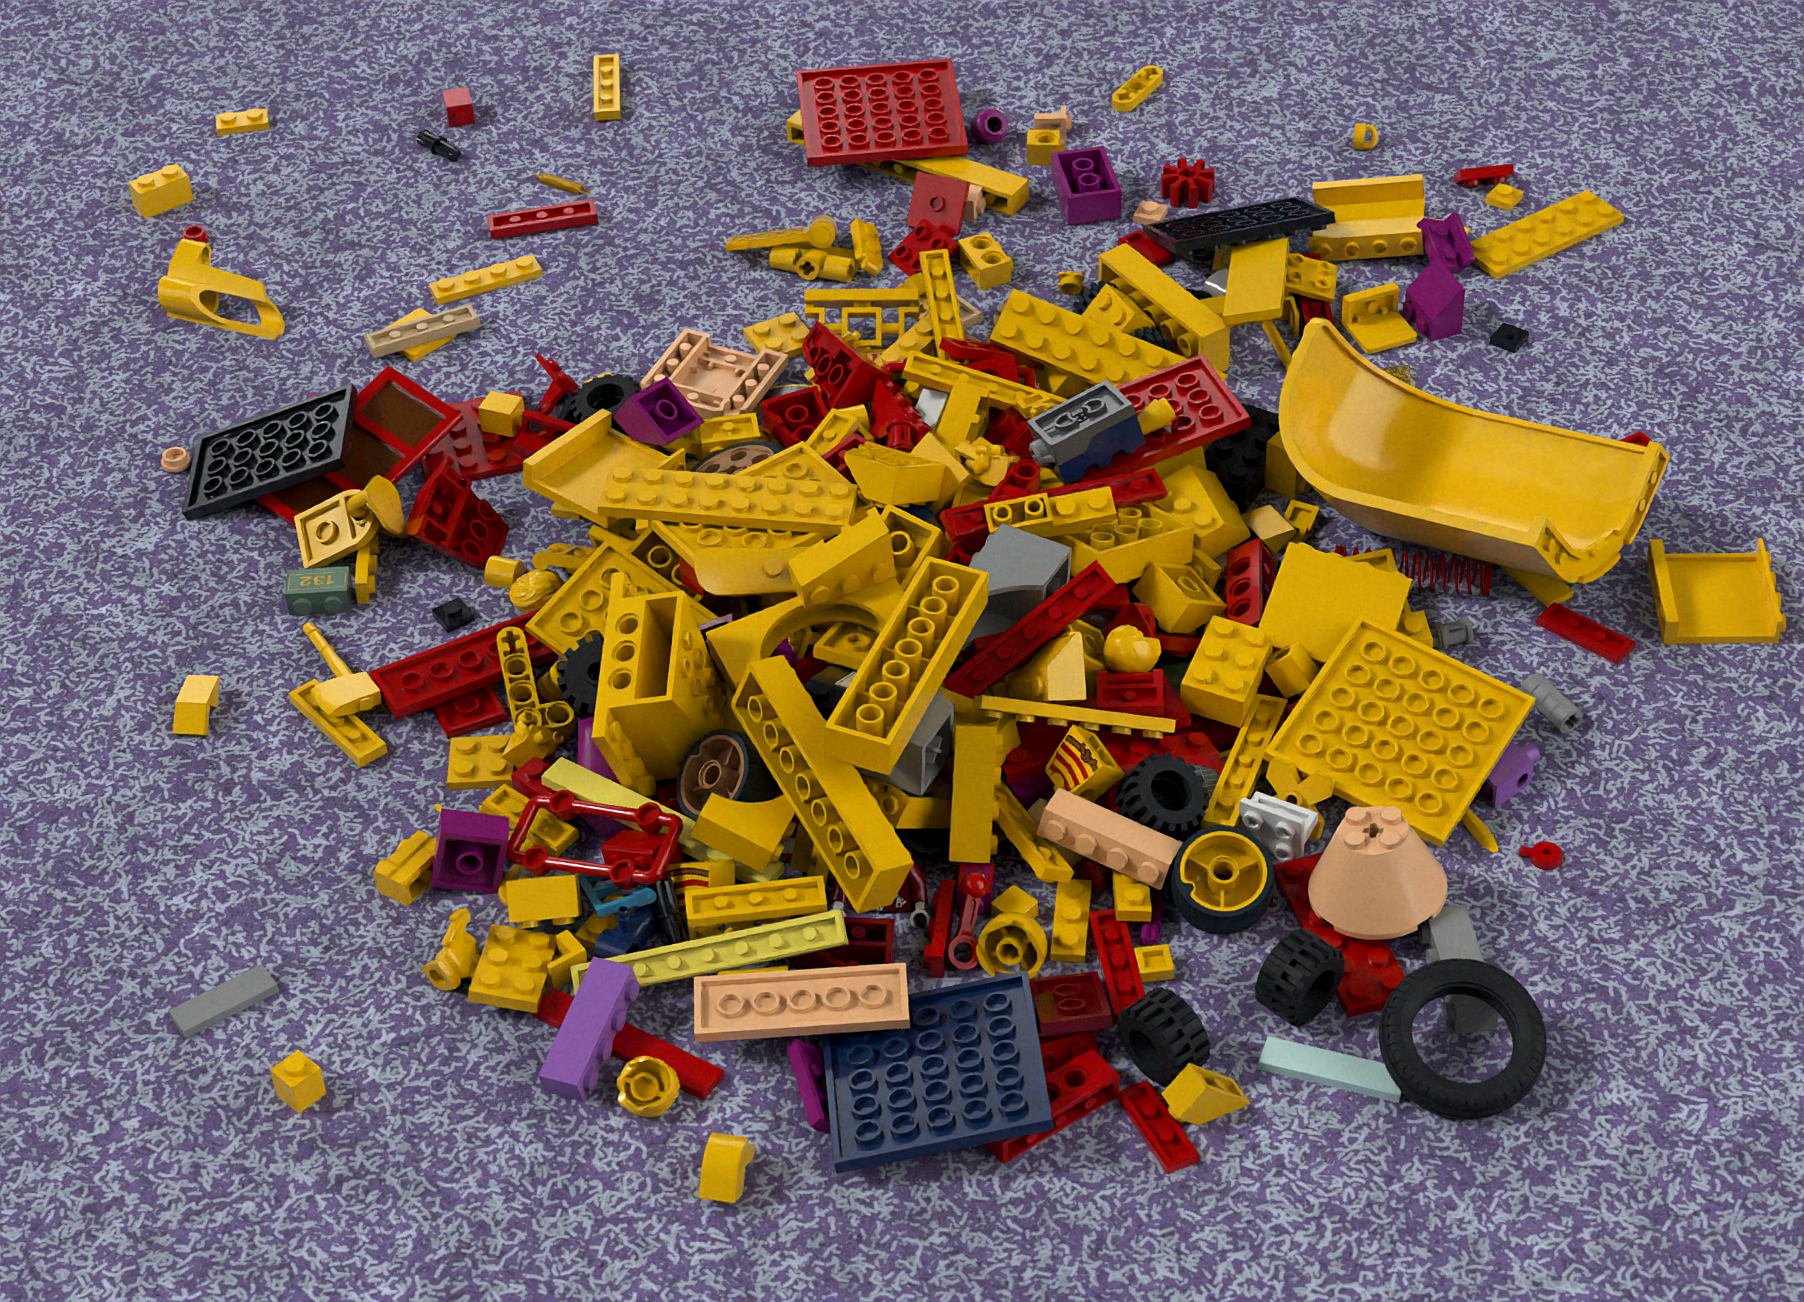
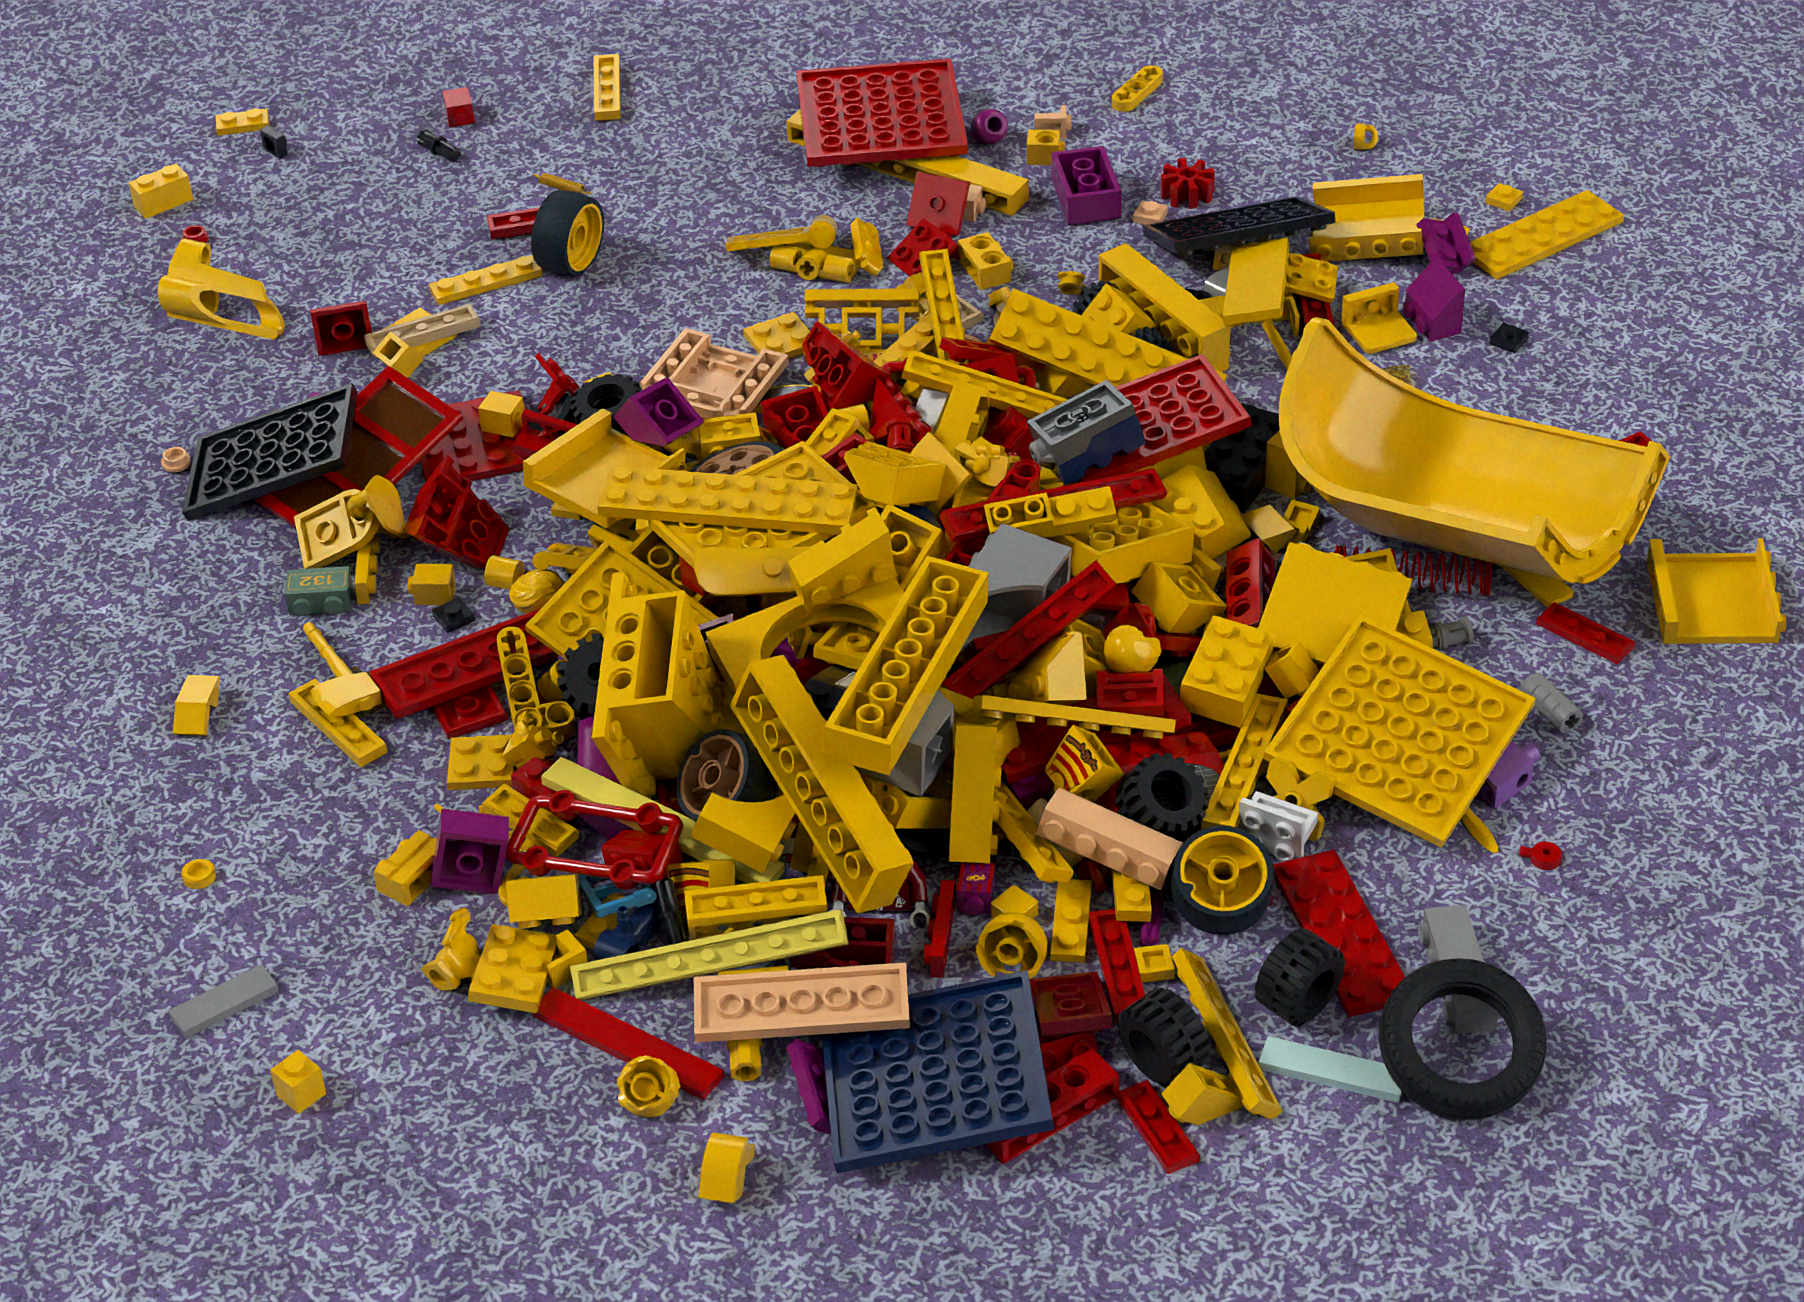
medium lavender brick [538,957,640,1102] -> none
red piece [945,873,988,970] -> none
yellow plate [1016,390,1053,420] -> none
red tile [1118,230,1173,268] -> none
yellow cone [1137,397,1176,435] -> none
light nougat cone [1308,806,1448,940] -> none
red plate [1454,164,1514,188] -> none
none -> yellow tile [181,859,216,889]
none -> black plate [260,125,288,159]
none -> red slope [310,300,372,356]
none -> yellow brick [372,331,424,378]
none -> yellow brick [408,564,456,605]
none -> black wheel [531,190,604,276]
none -> yellow piece [726,1038,763,1082]
none -> yellow plate [987,286,1012,308]
none -> yellow plate [1171,948,1283,1119]

